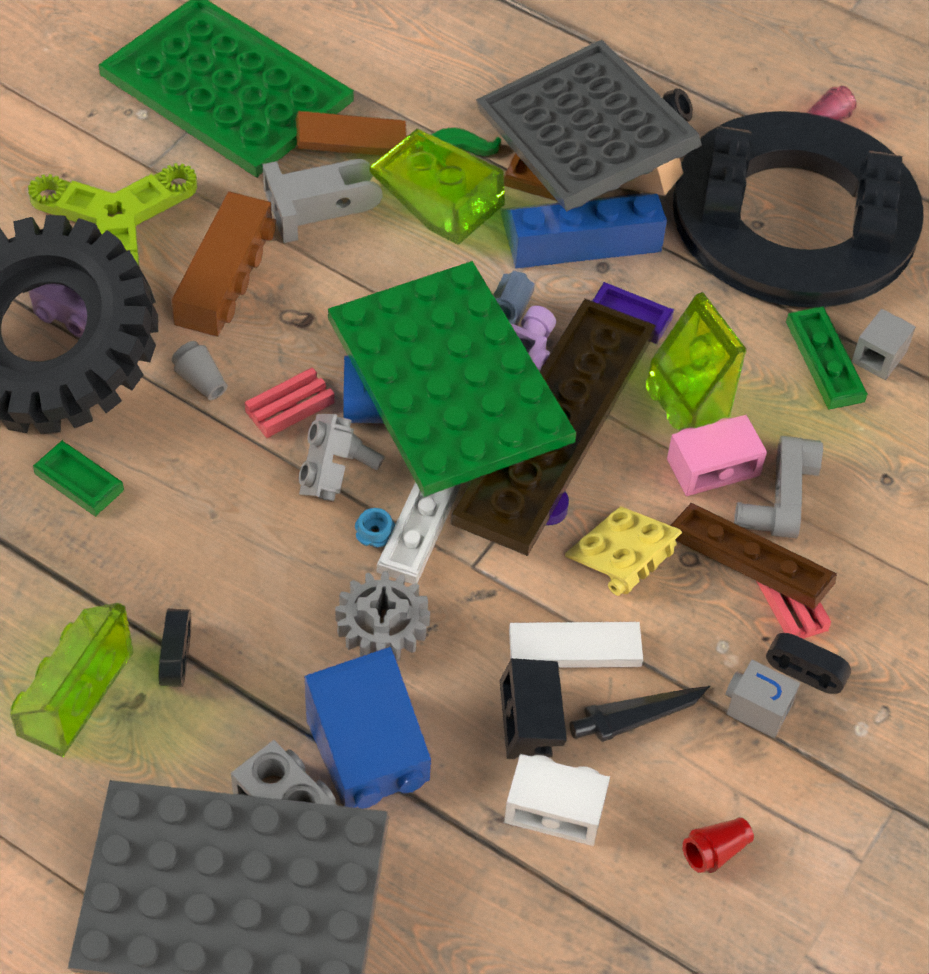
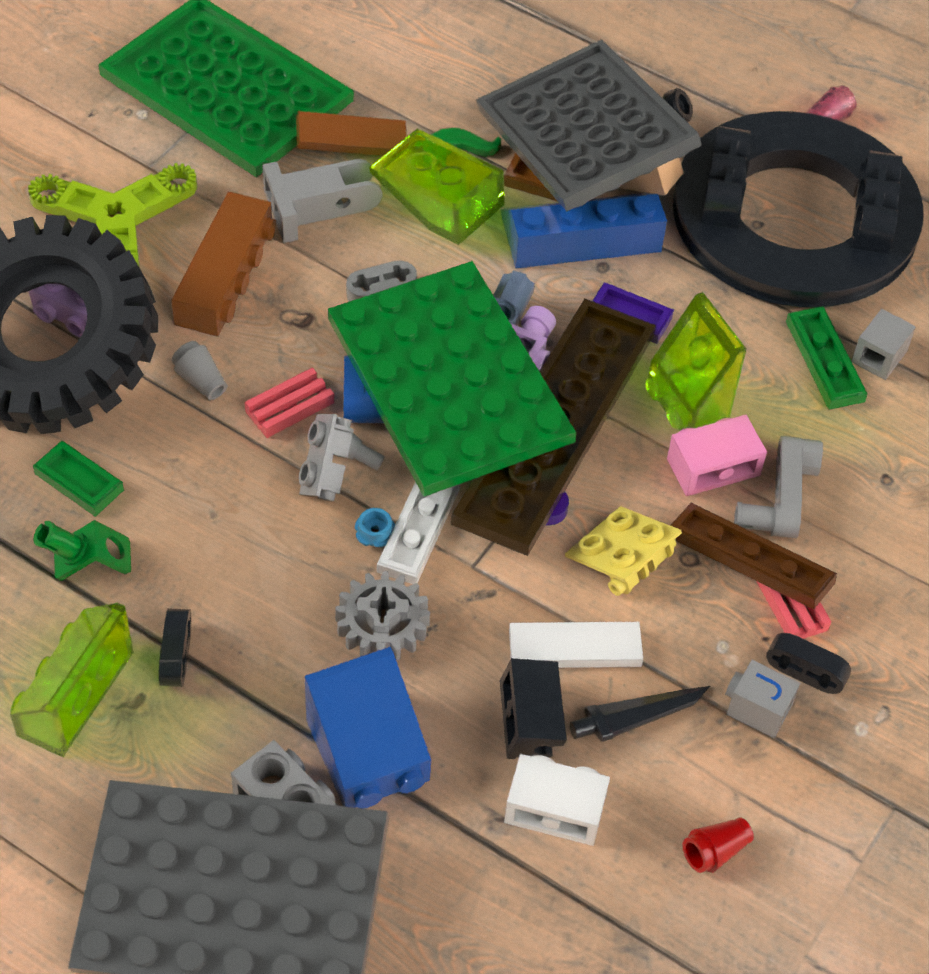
none -> green bracket [33,520,132,581]
none -> light grey beam [346,260,417,302]

